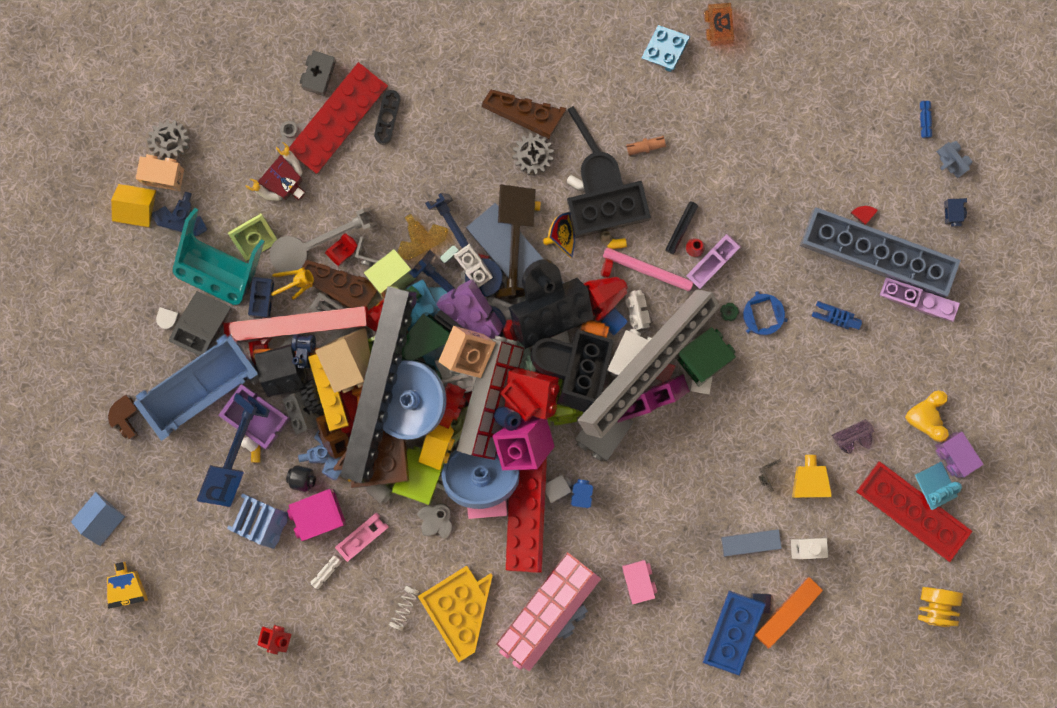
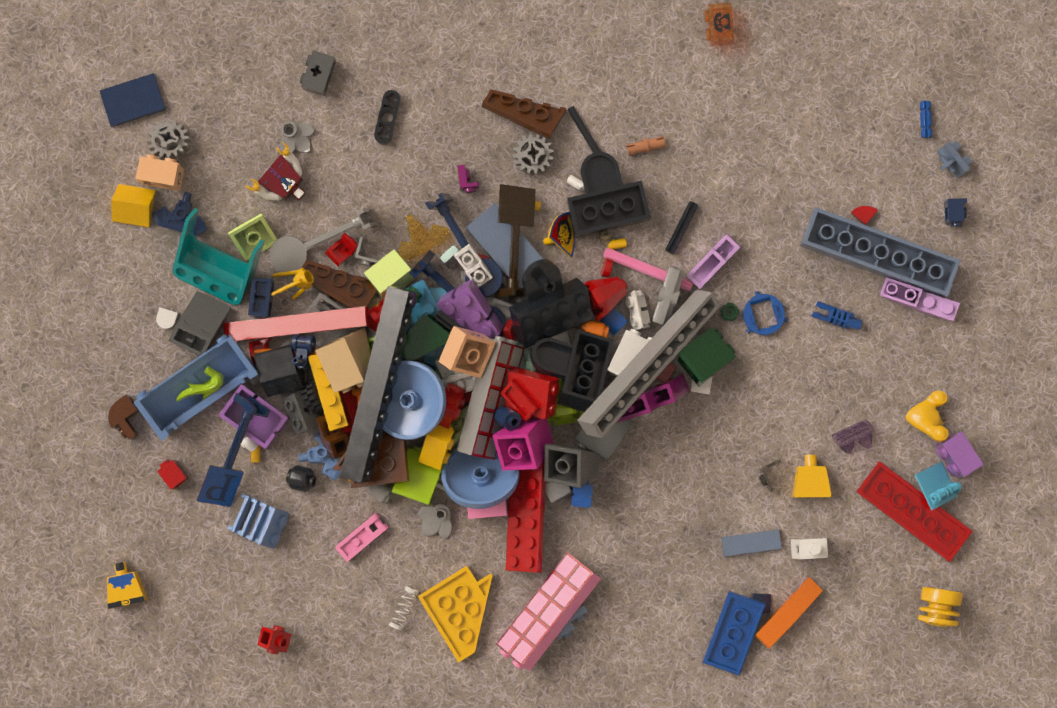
medium blue slope [71,492,125,546] -> none
dark pink slope [287,489,347,541] -> none
red plate [289,62,388,175] -> none
white axle [311,556,342,589] -> none
bright pink brick [622,560,657,604] -> none
hinge [641,25,690,72] -> none
red cone [686,238,705,257] -> none
none -> dark blue tile [99,73,166,127]
none -> red brick [157,459,189,490]
none -> lime piece [176,366,224,402]
none -> magenta bracket [457,164,479,193]
none -> dark grey slope [544,444,599,488]
none -> light grey piece [652,266,685,325]

